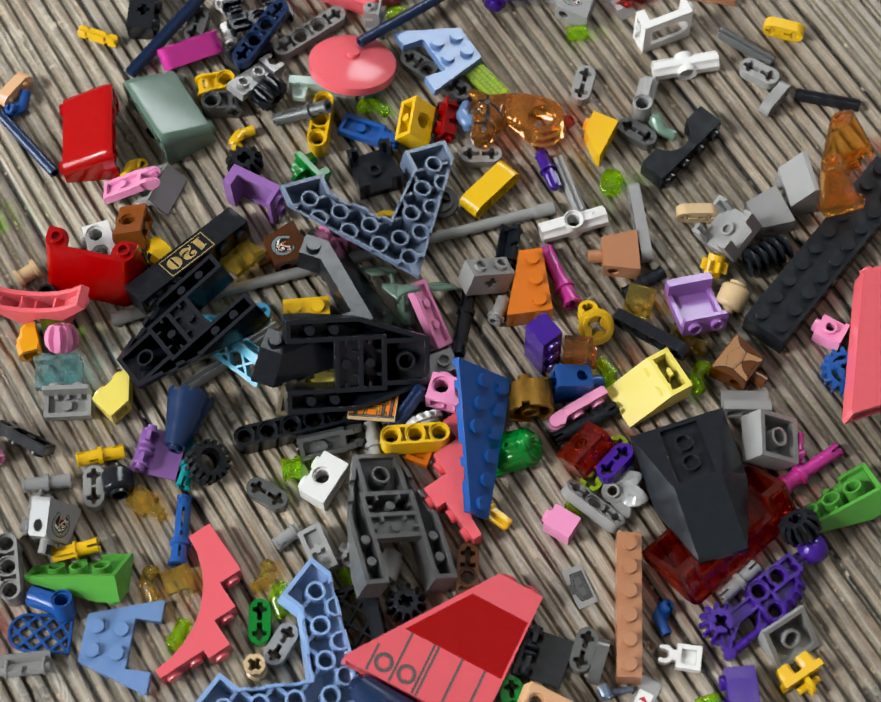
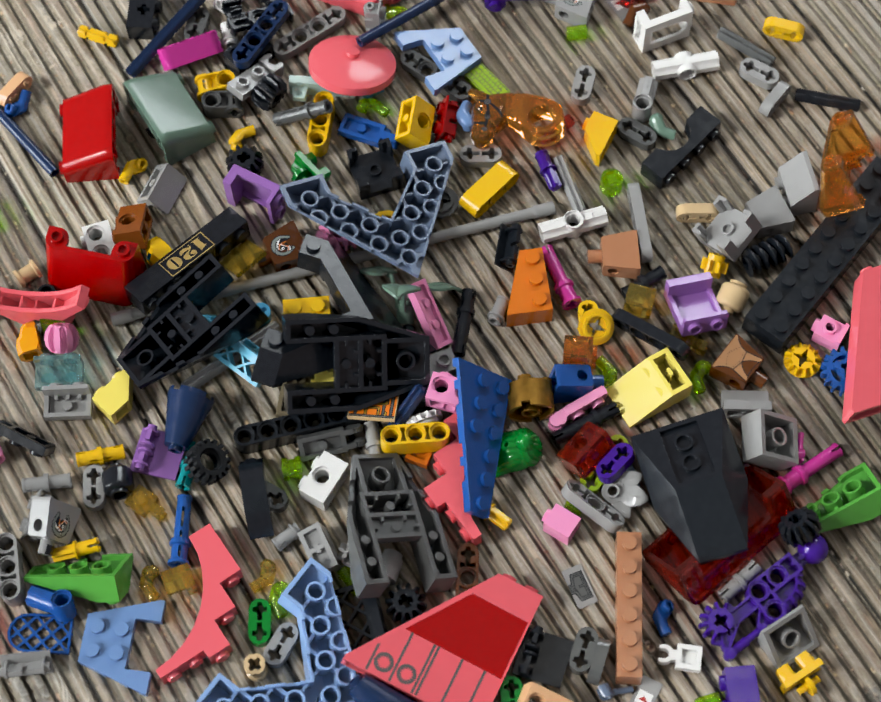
bright pink hinge [103,166,161,204] -> none
clear neon green pin [165,617,192,651] -> none
light grey brick [457,257,515,296] -> none
dark purple brick [524,312,563,375] -> none
none -> black arch [238,458,274,540]
none -> reddish brown arm [623,2,650,28]
none -> yellow gear [783,342,822,378]

